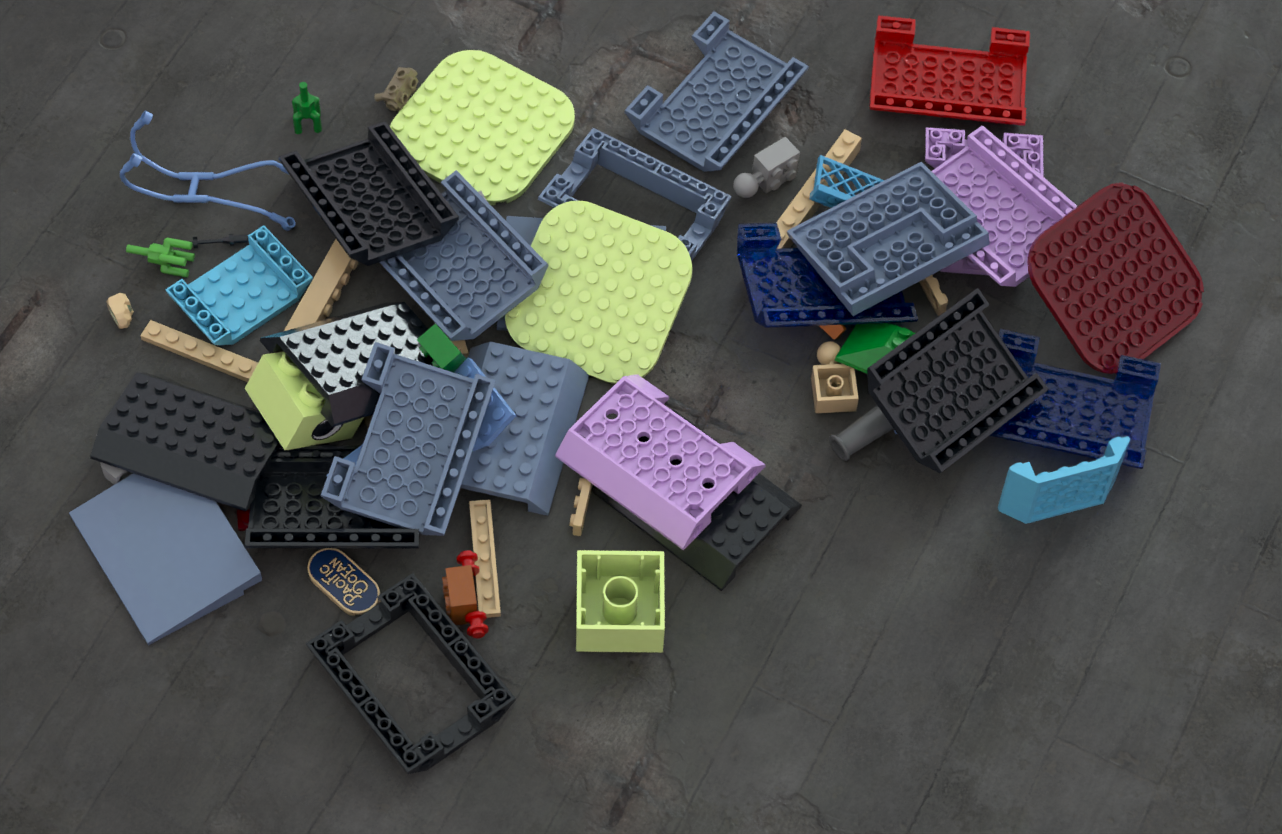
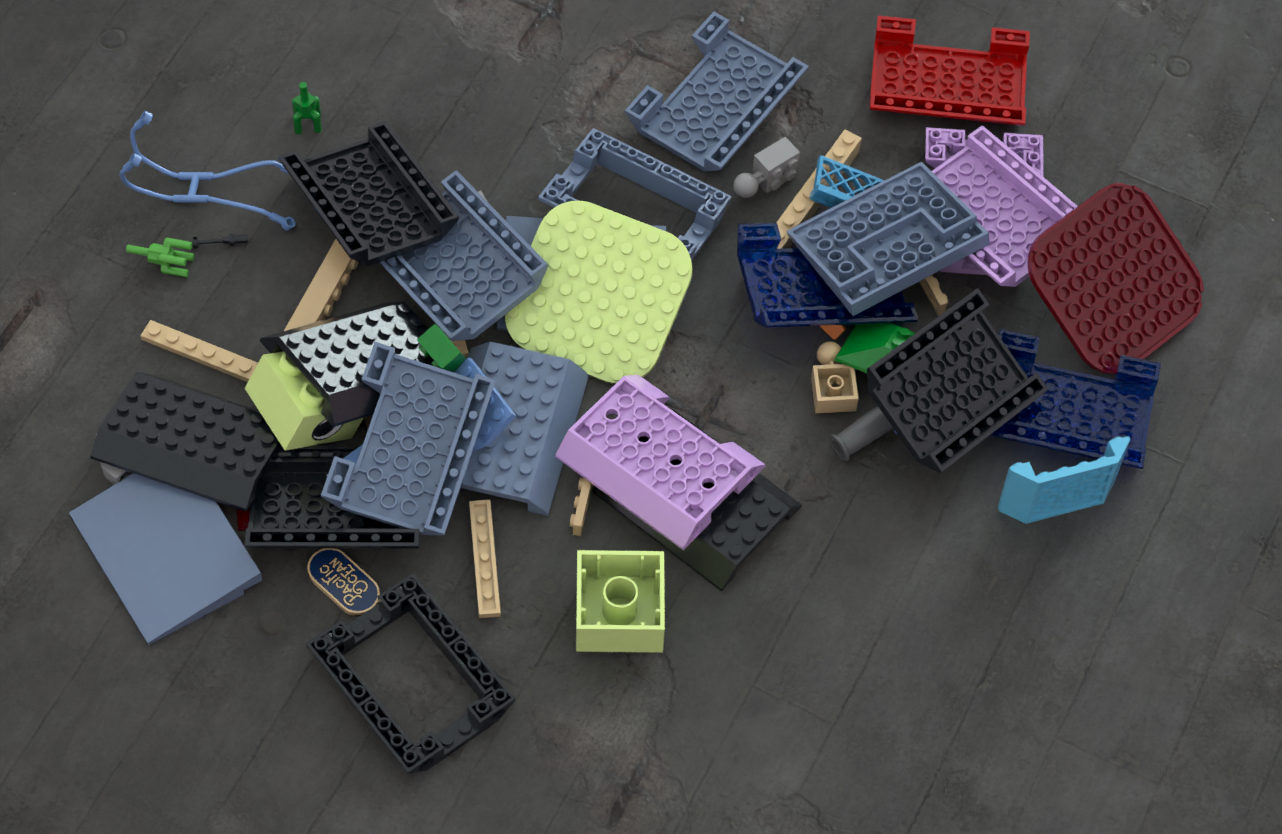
tan rock [107,293,134,329] -> none
medium azure slope [165,225,313,345] -> none
dark tan brick [375,67,419,111] -> none
yellowish green plate [390,50,575,205] -> none
dark orange brick [442,550,489,639] -> none

